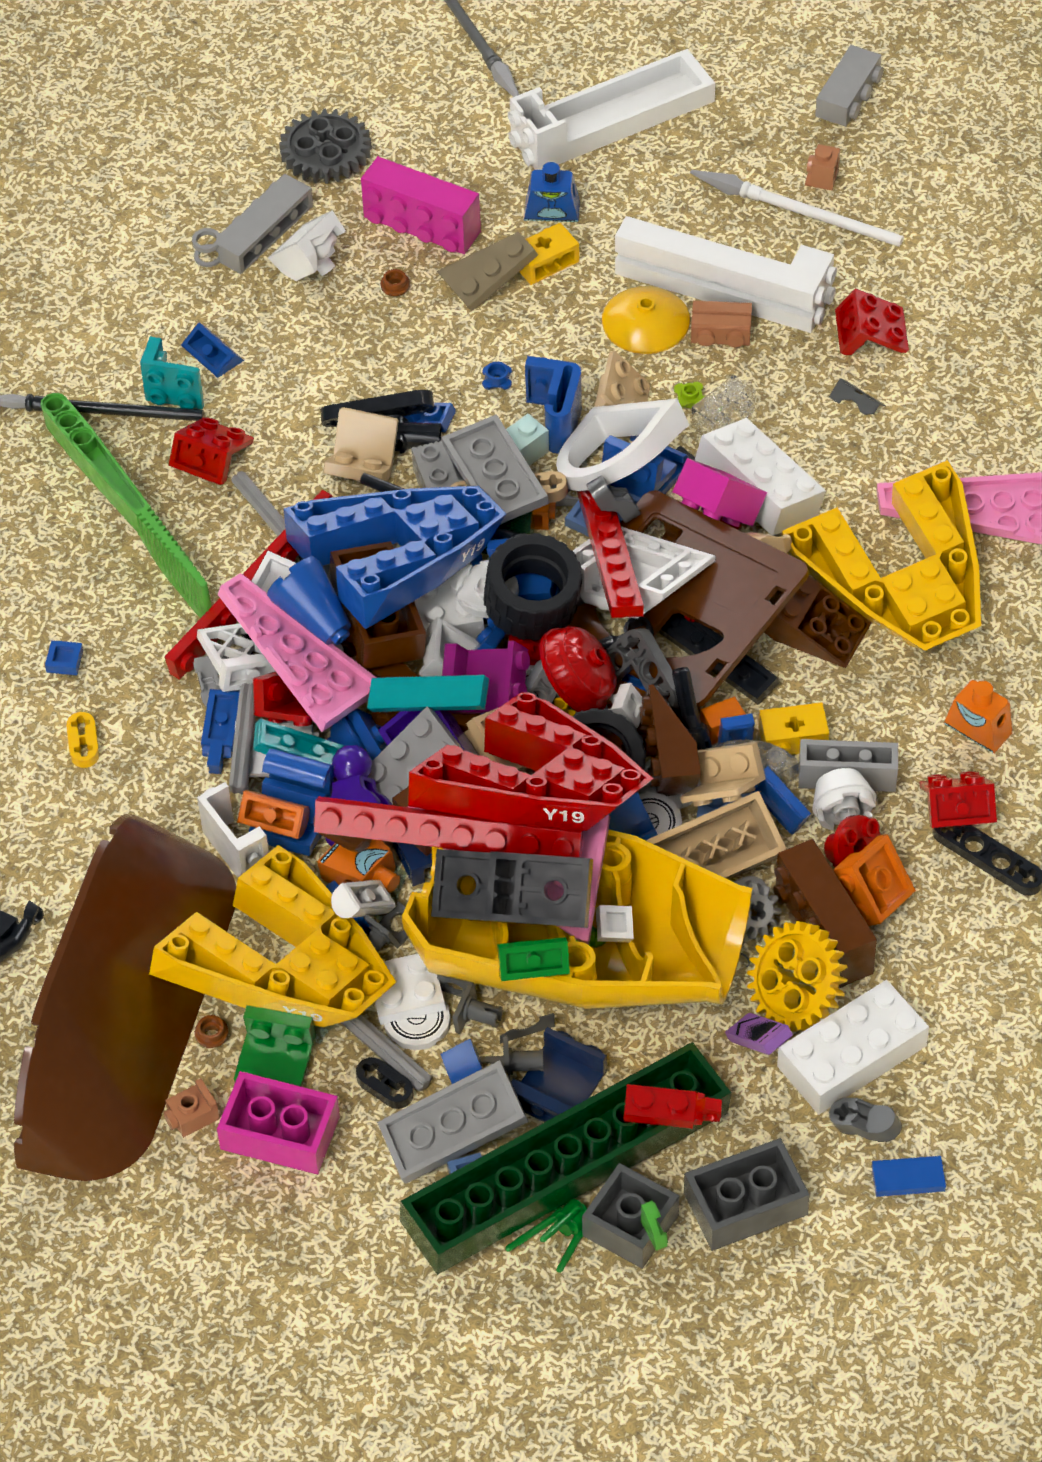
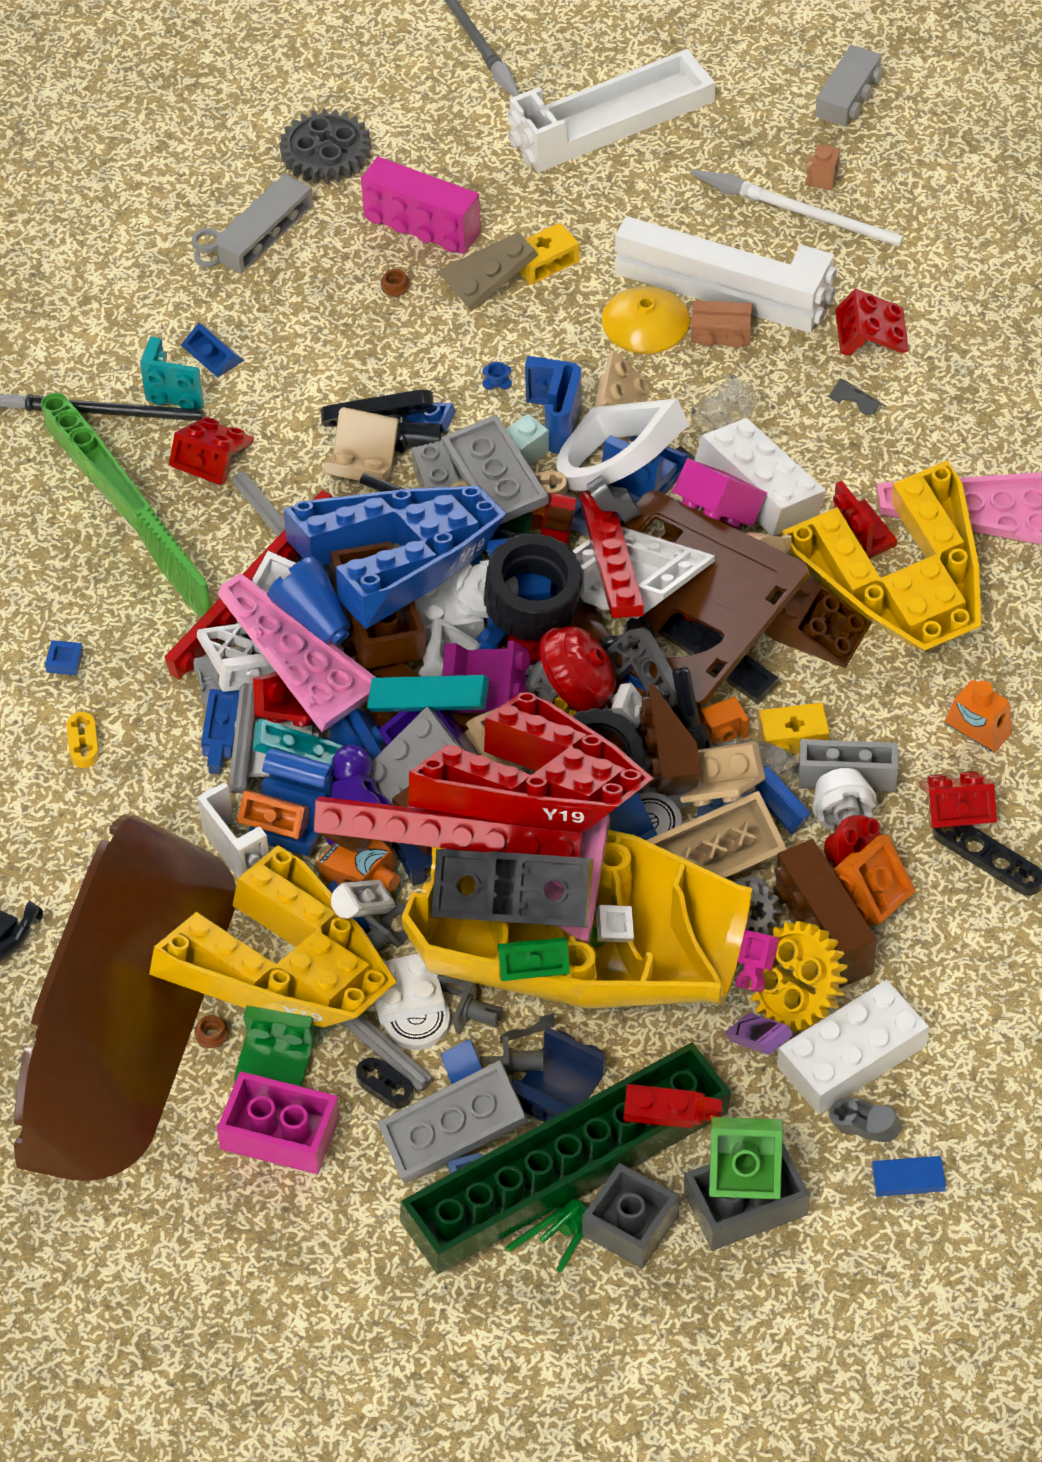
nougat brick [163,1078,220,1138] -> none
white brick [268,210,346,281] -> none
blue torso [524,162,580,222] -> none
bright green tile [641,1201,668,1251] -> none
lime plate [674,382,706,409] -> none
blue plate [717,713,755,747] -> none
none -> leg [539,493,576,545]
none -> bright green slope [709,1117,783,1199]
none -> dark pink plate [736,930,779,993]
none -> red bracket [833,480,897,559]

